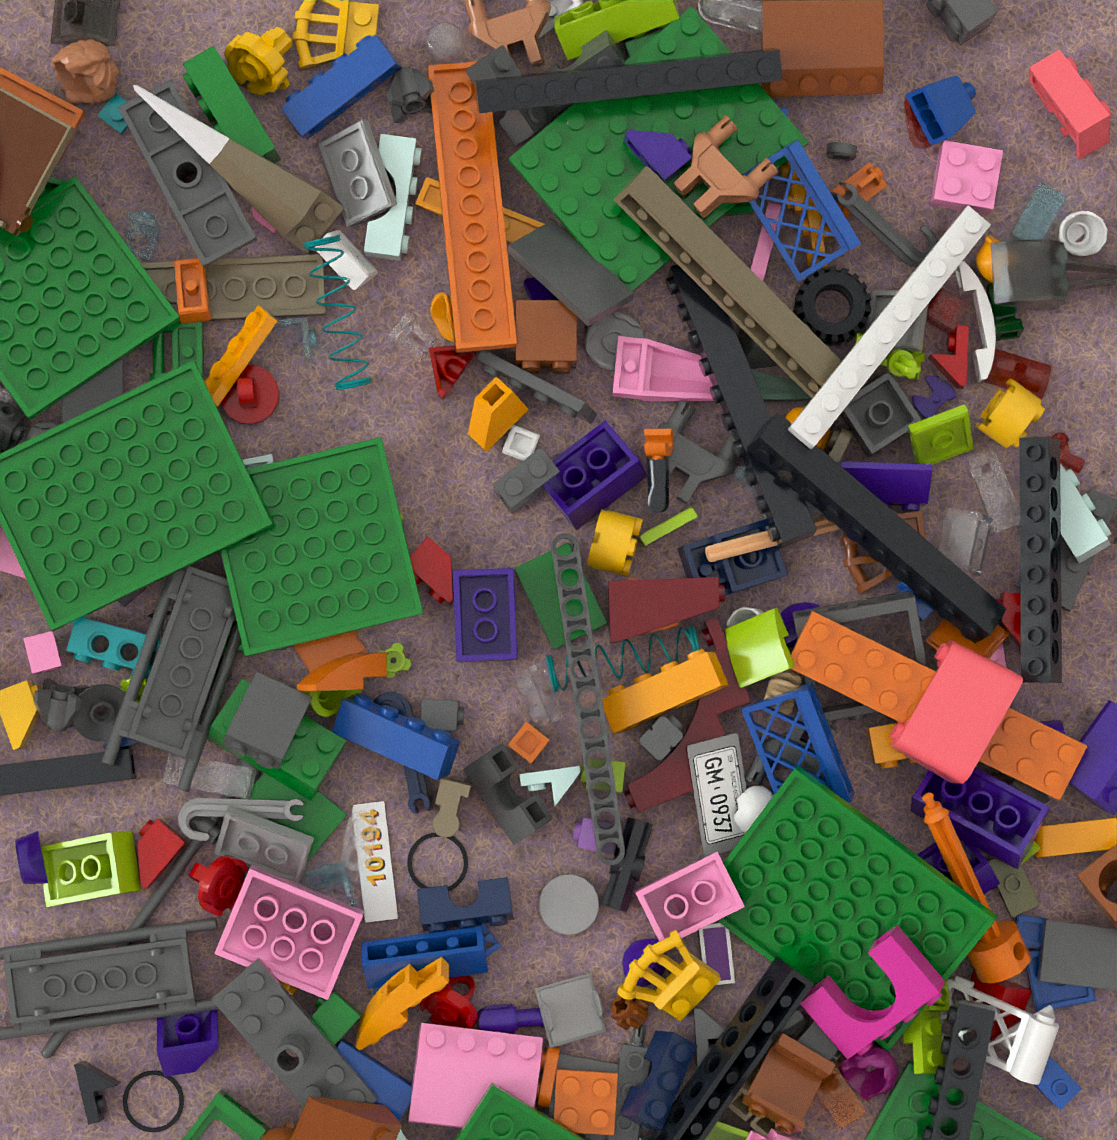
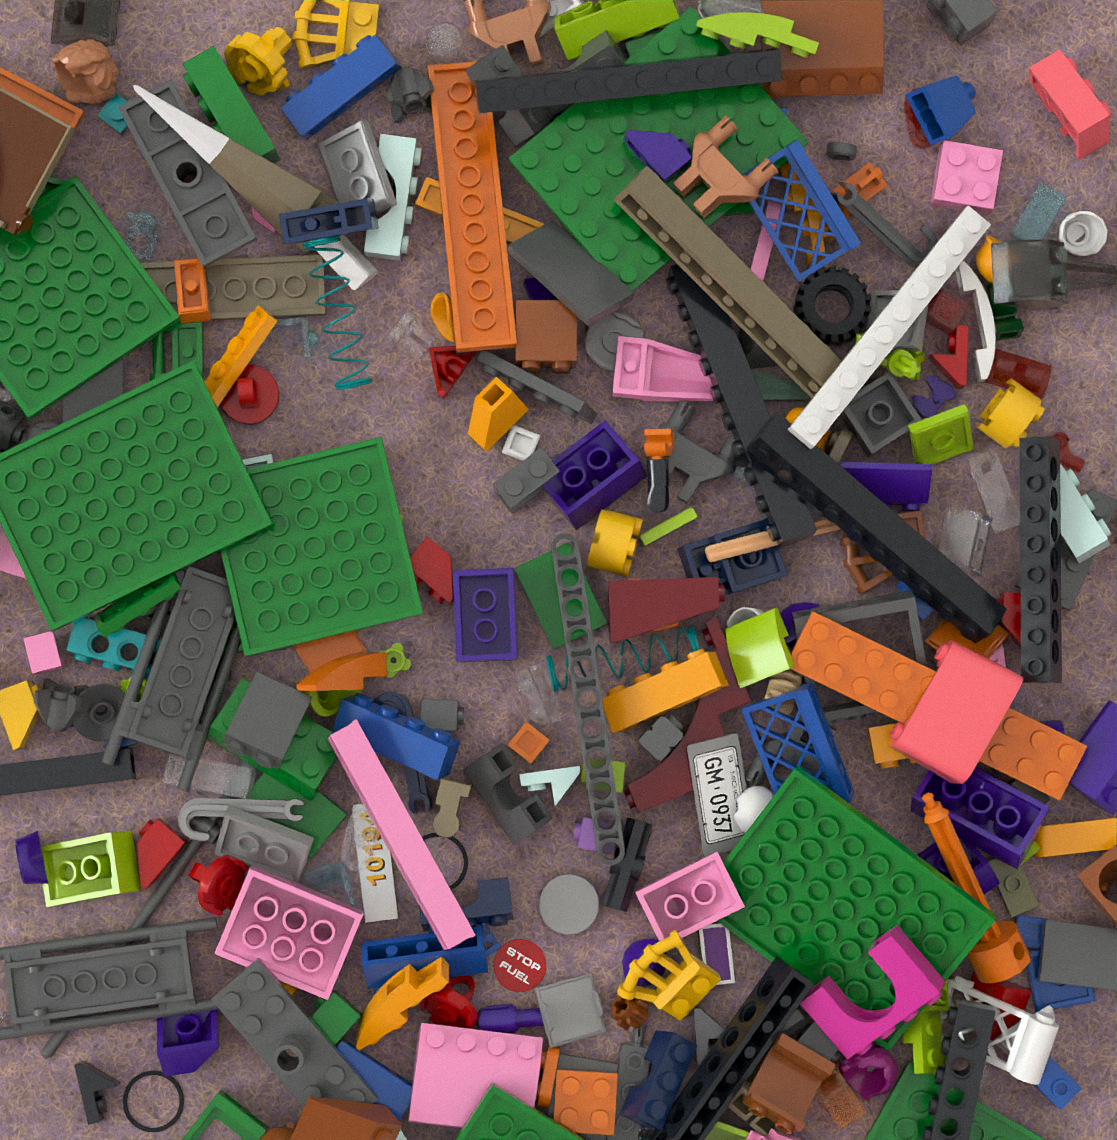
none -> green plate [94,573,181,637]
none -> dark blue slope [279,198,379,244]
none -> bright pink tile [327,719,476,950]
none -> red sticker [493,939,546,992]
none -> lime slope [696,12,820,58]

